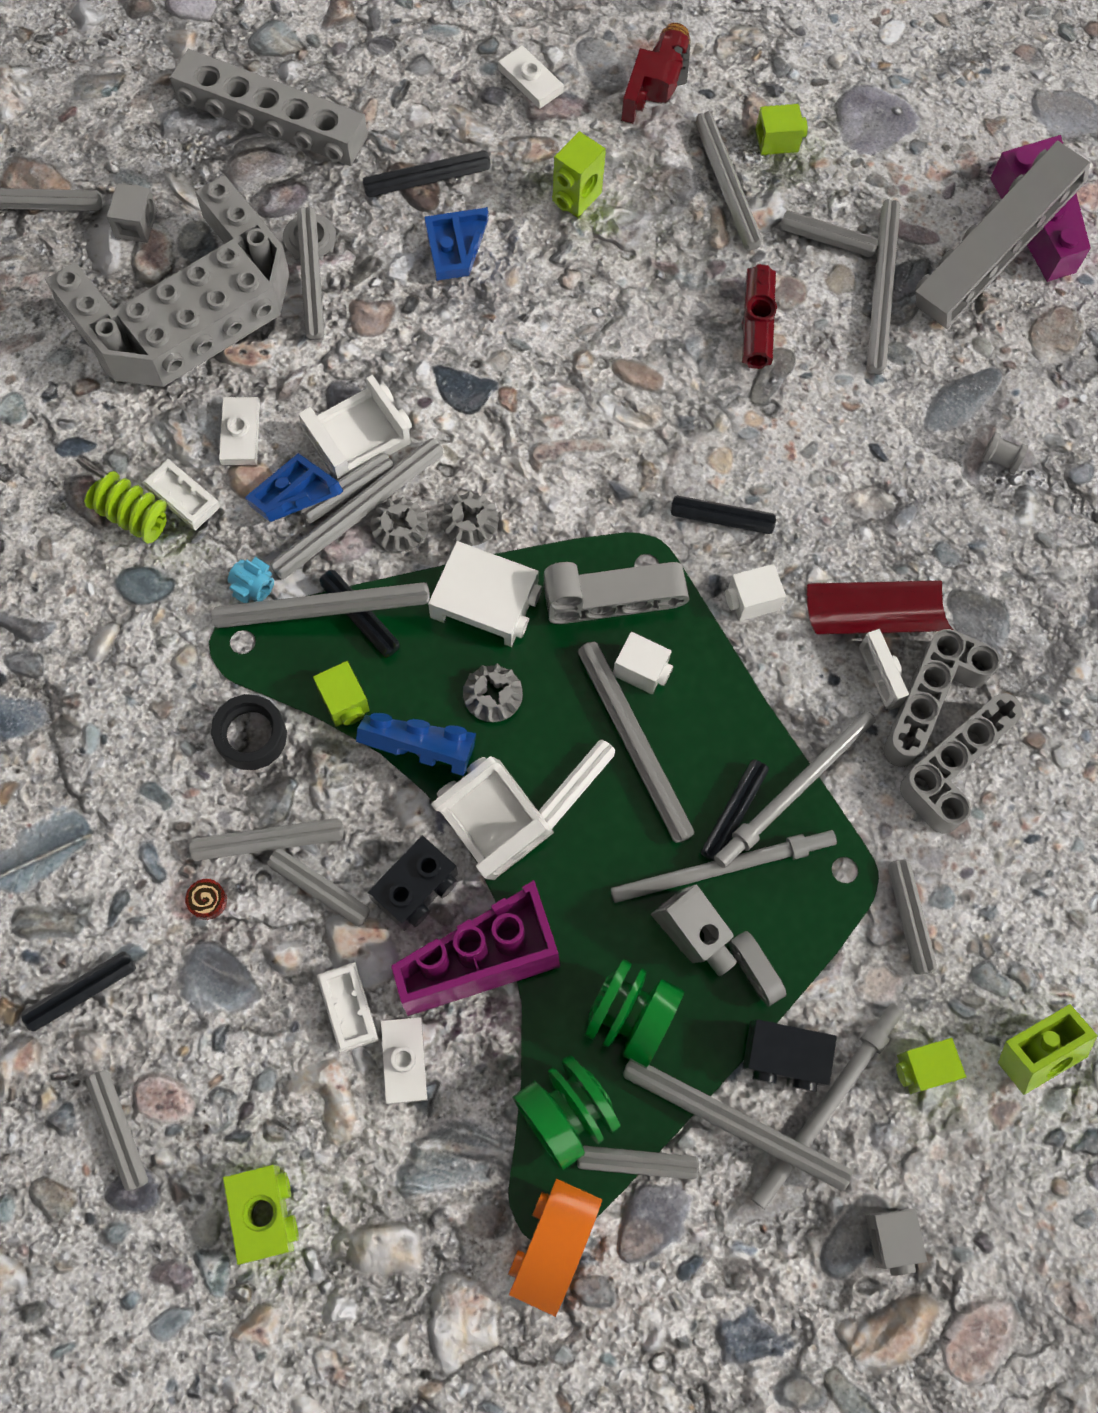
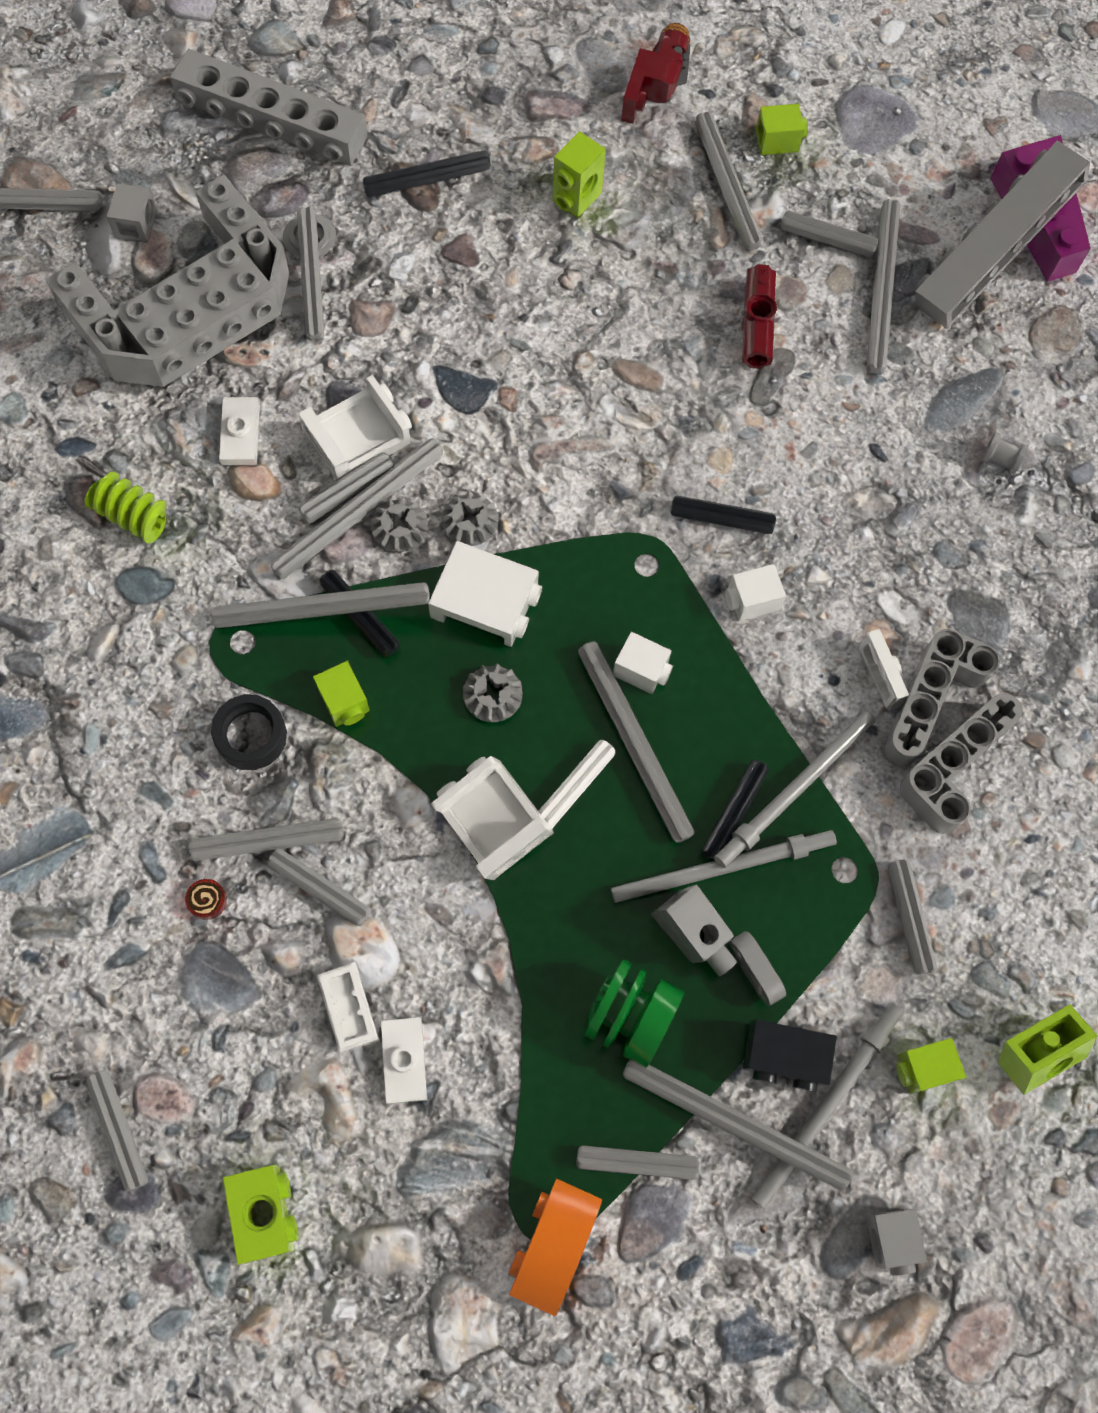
black axle [21,951,136,1031] -> none
white plate [142,459,221,531] -> none
medium azure gear [228,557,274,603] -> none
blue wing [245,453,343,522] -> none
blue wing [356,713,476,776] -> none
black brick [368,835,458,931] -> none
magenta wedge [391,880,560,1016] -> none
blue wing [424,207,489,281] -> none
white plate [498,45,564,109] -> none
green wheel [513,1055,621,1171] -> none
light grey beam [543,562,689,624] -> none
dark red sticker [807,580,954,634] -> none

